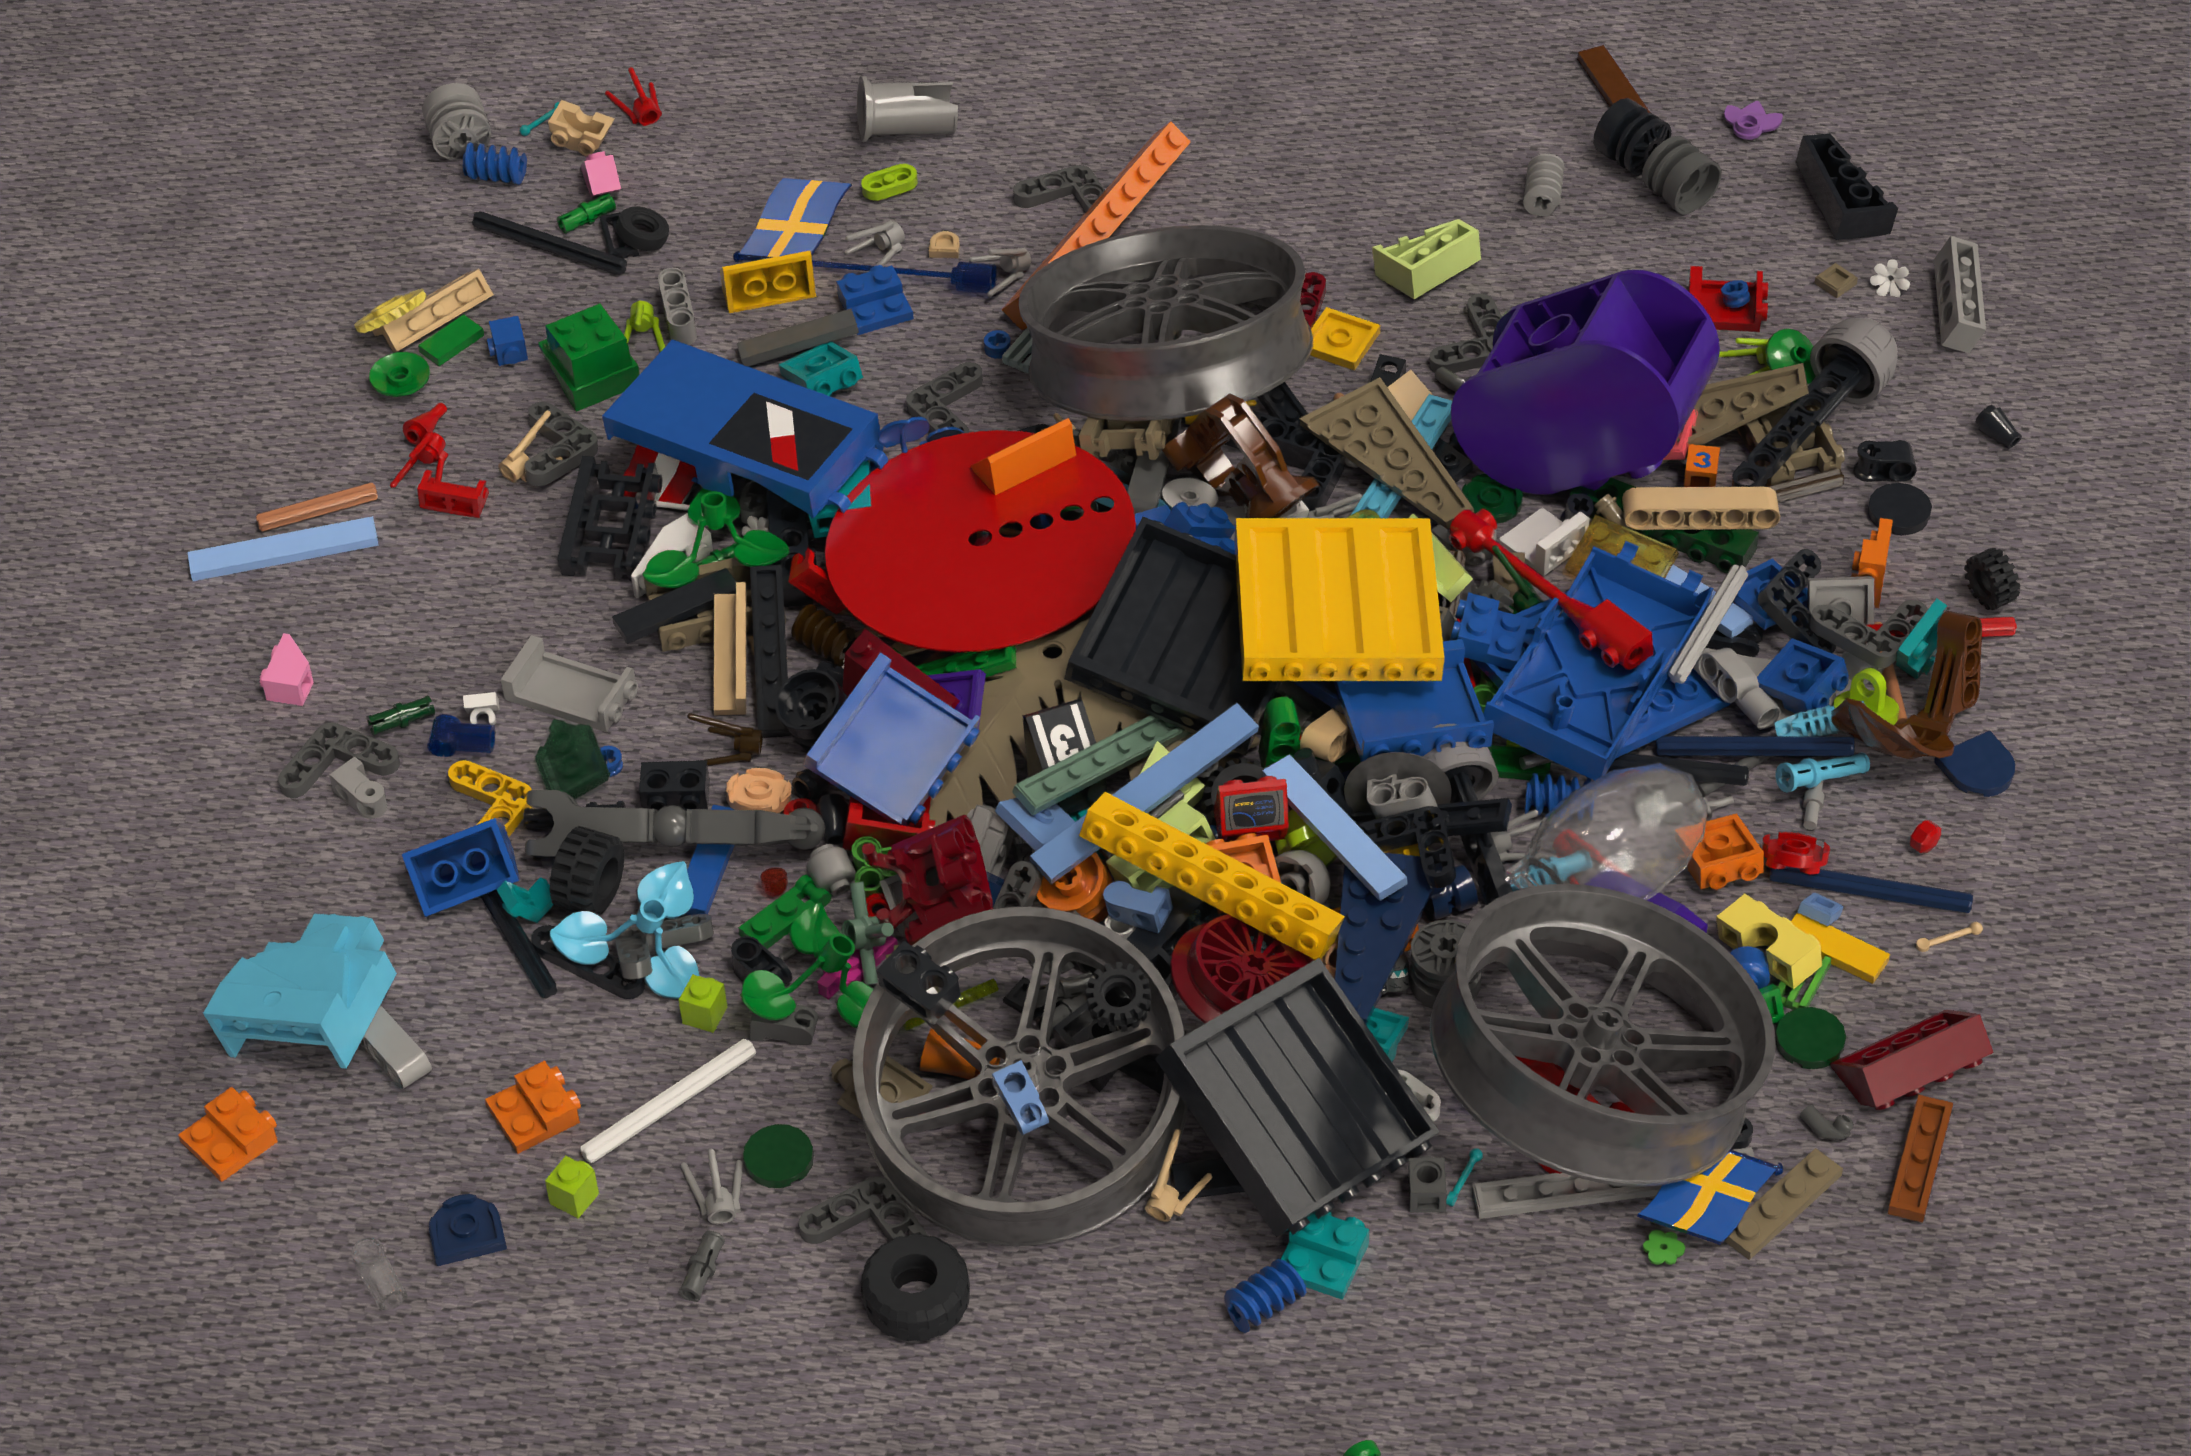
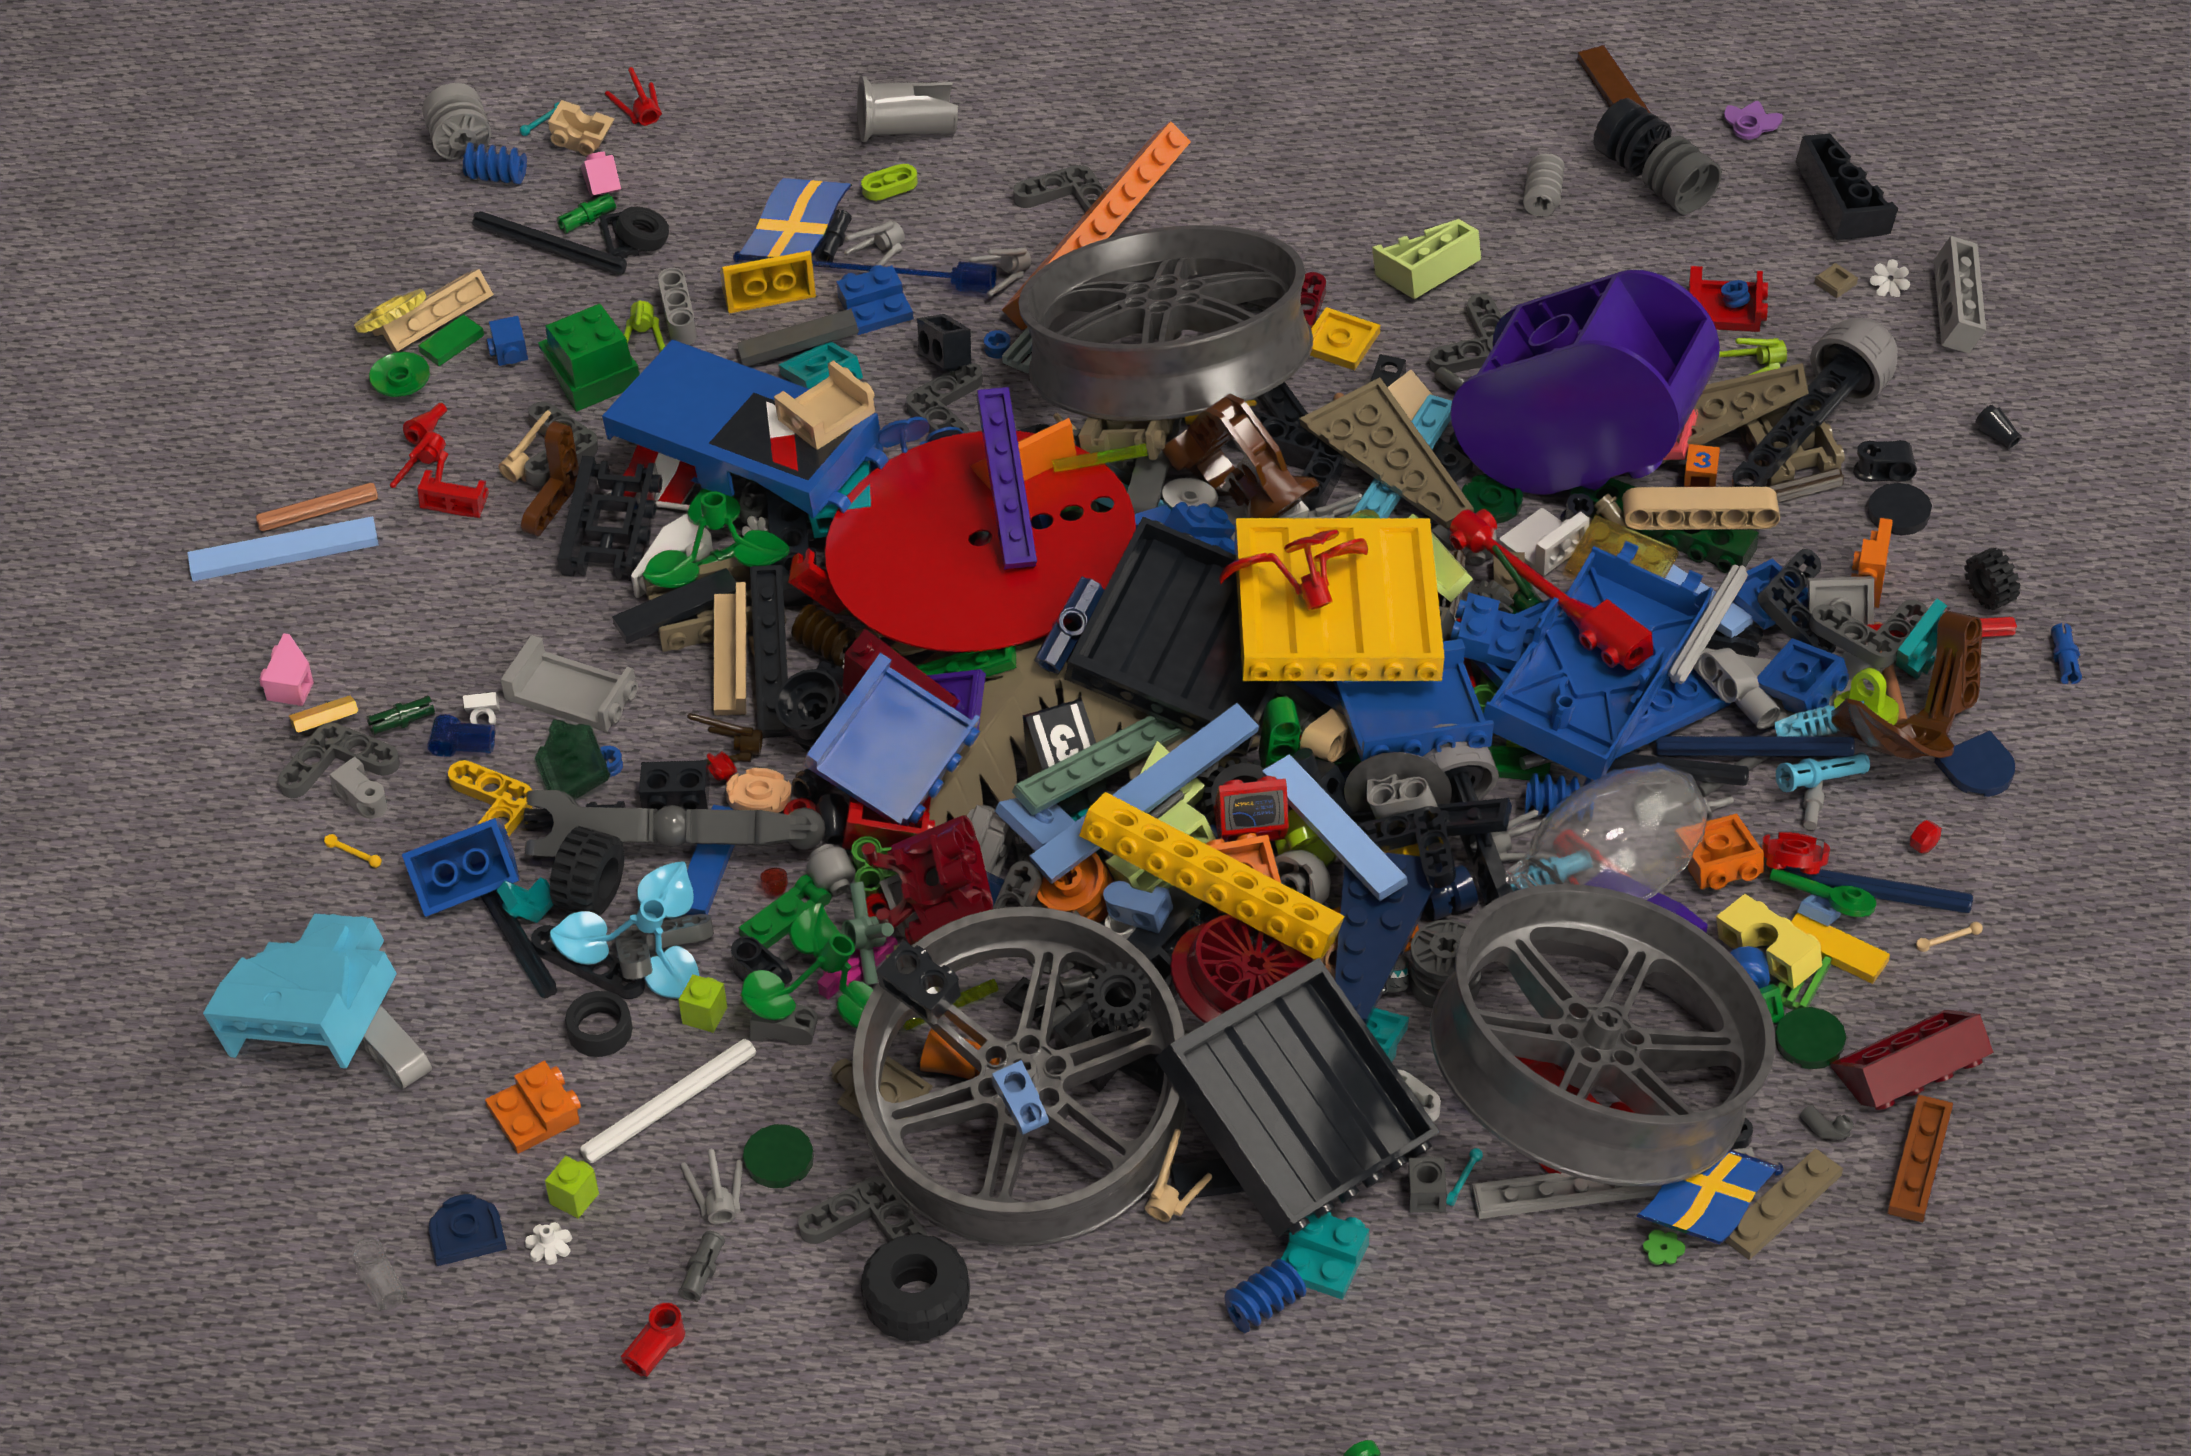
orange plate [178,1087,278,1182] -> none
tan tile [929,231,960,258] -> none
green dish [1765,329,1815,384] -> none
none -> yellow tile [289,695,358,733]
none -> yellow hinge [324,834,382,868]
none -> reddish brown beam [521,421,579,536]
none -> white plant [525,1222,572,1265]
none -> black tyre [565,991,633,1057]
none -> red piece [621,1303,685,1377]
none -> red plate [707,751,737,782]
none -> tan panel [774,361,875,450]
none -> black pin [815,209,852,264]
none -> black brick [917,314,972,371]
none -> dark purple plate [976,387,1037,569]
none -> dark blue piece [1034,576,1105,674]
none -> clear neon green bar [1052,443,1148,473]
none -> red plant [1219,530,1368,611]
none -> green piece [1770,868,1876,917]
none -> blue pin [2051,623,2082,684]

